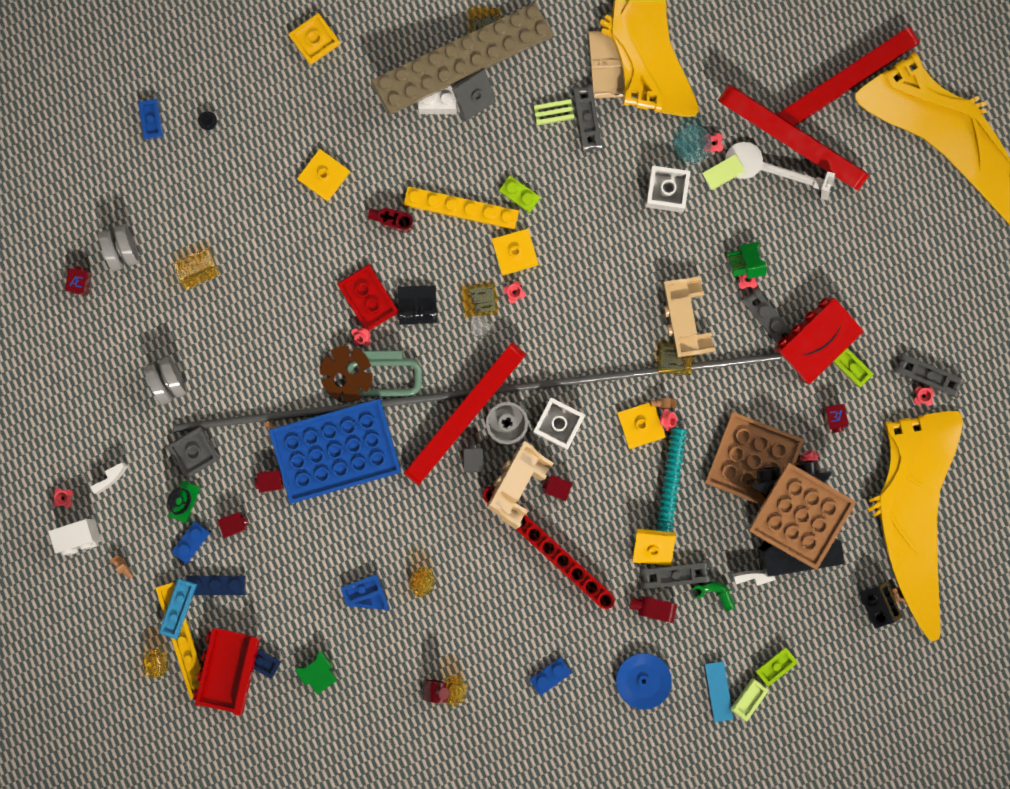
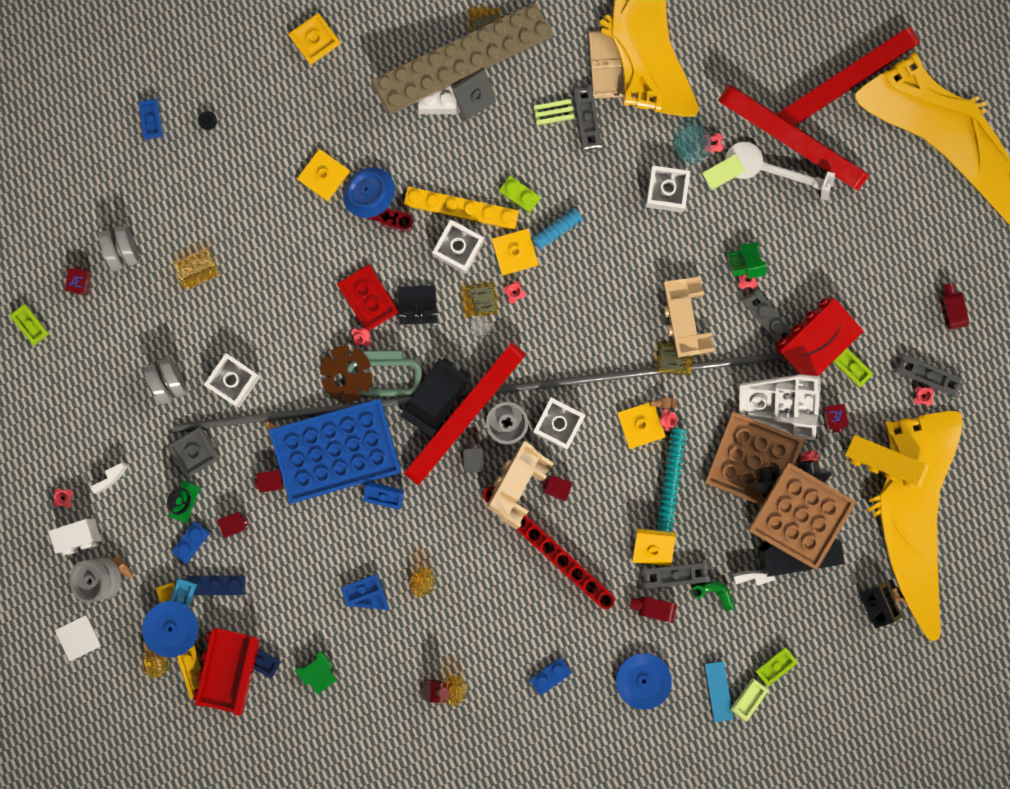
none -> lime plate [9,304,49,346]
none -> white sticker [55,615,101,662]
none -> light grey wheel [70,557,121,603]
none -> blue piece [142,601,199,658]
none -> white brick [204,353,261,408]
none -> blue piece [343,167,395,218]
none -> blue plate [363,481,405,510]
none -> black panel [400,357,471,437]
none -> white brick [432,219,484,274]
none -> dark azure piece [532,208,583,250]
none -> white wedge [739,374,821,440]
none -> yellow brick [845,435,929,489]
none -> dark red piece [940,282,969,330]

